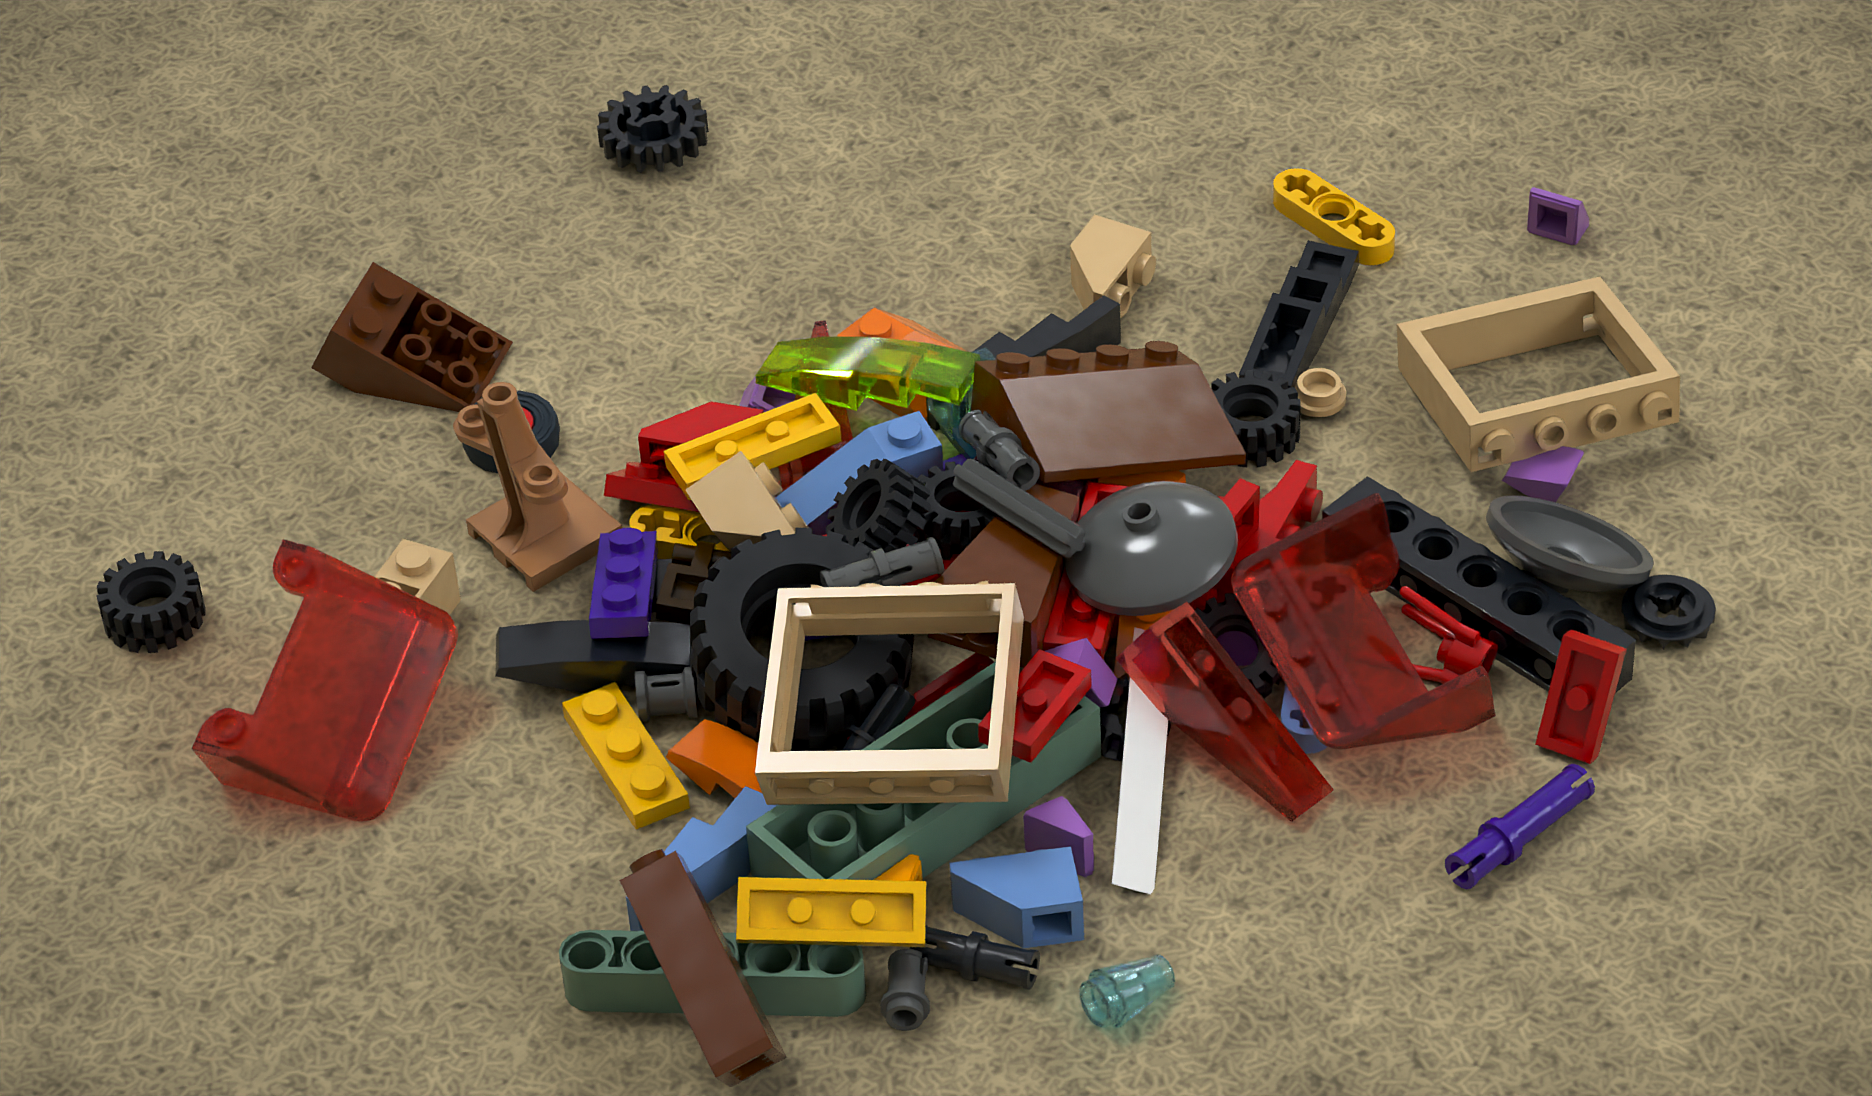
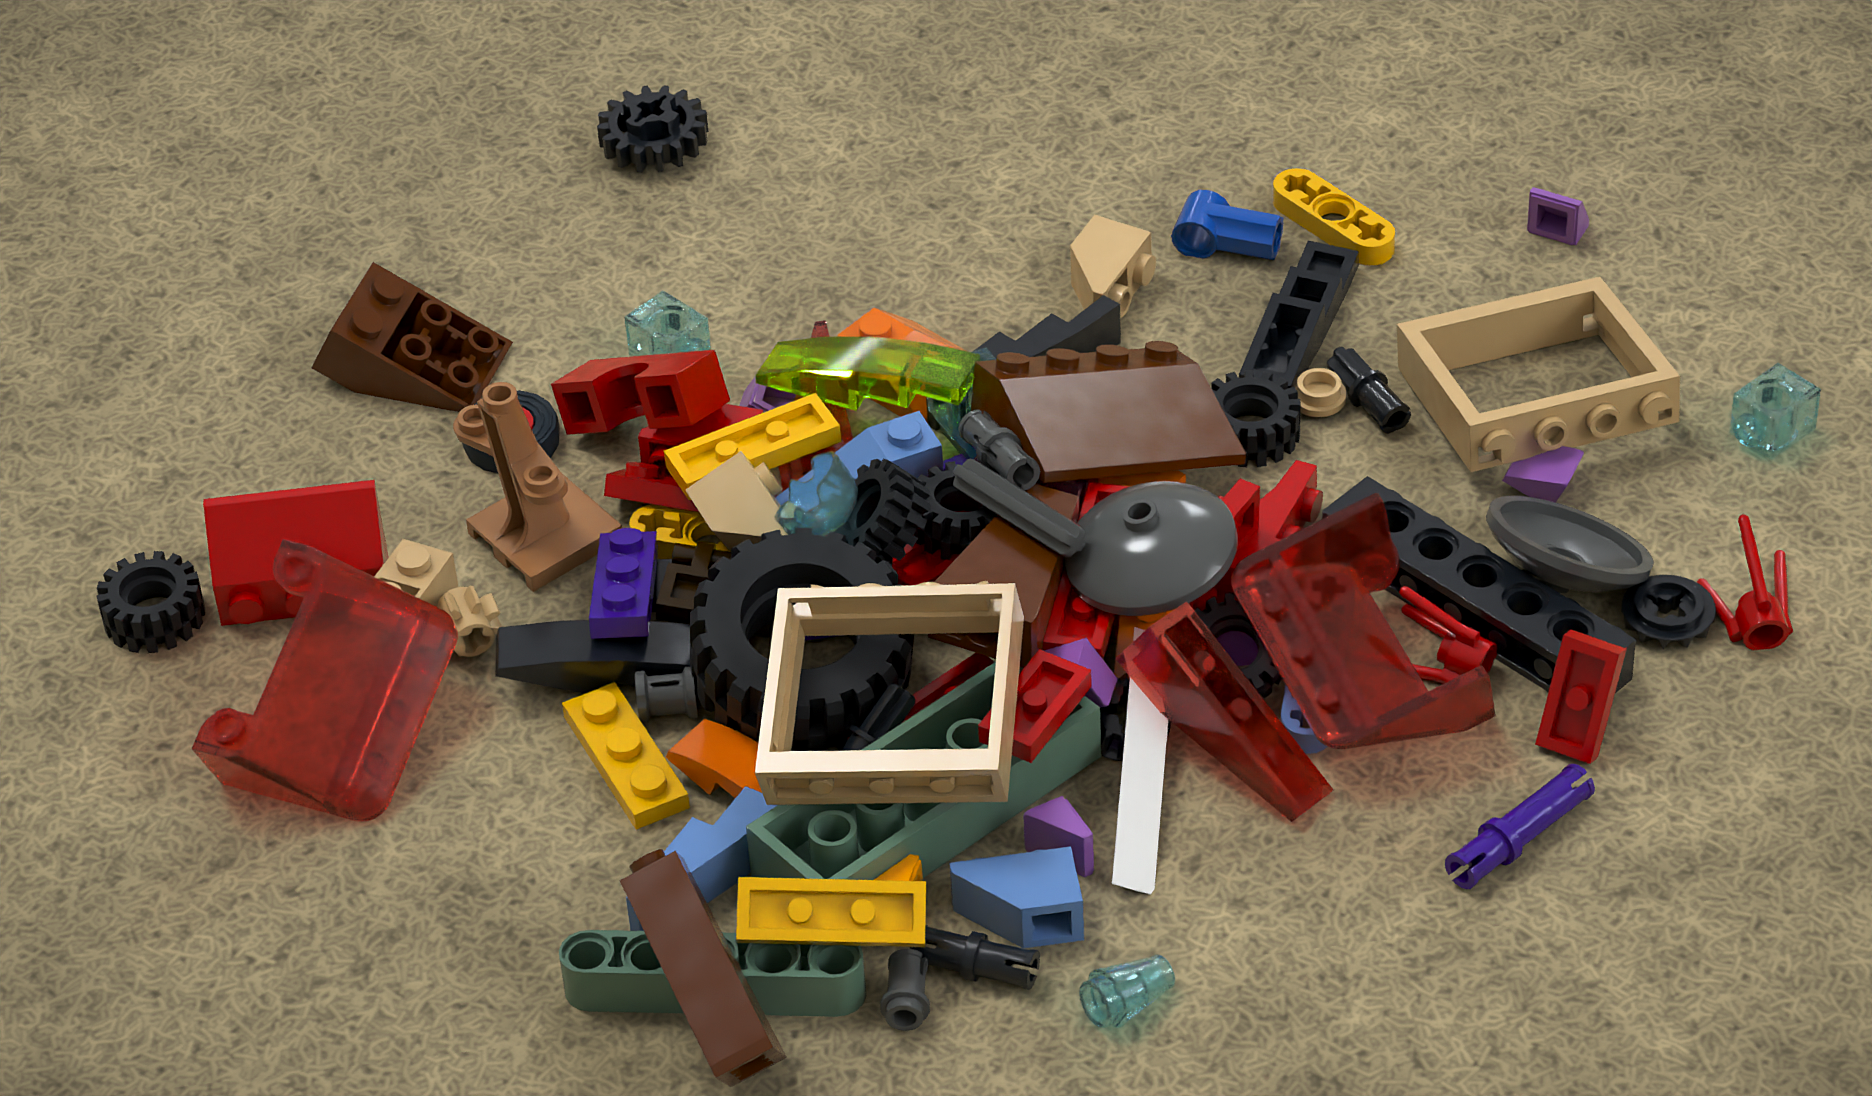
dark grey pin [820,537,944,587] -> none
none -> red slope [203,480,389,626]
none -> tan gear [428,586,502,657]
none -> red arch [551,350,730,435]
none -> clear light blue brick [624,291,711,356]
none -> clear light blue hair [774,451,858,536]
none -> blue piece [1171,190,1284,260]
none -> black axle [1327,347,1411,434]
none -> red plant [1697,514,1793,651]
none -> clear light blue brick [1729,363,1821,460]

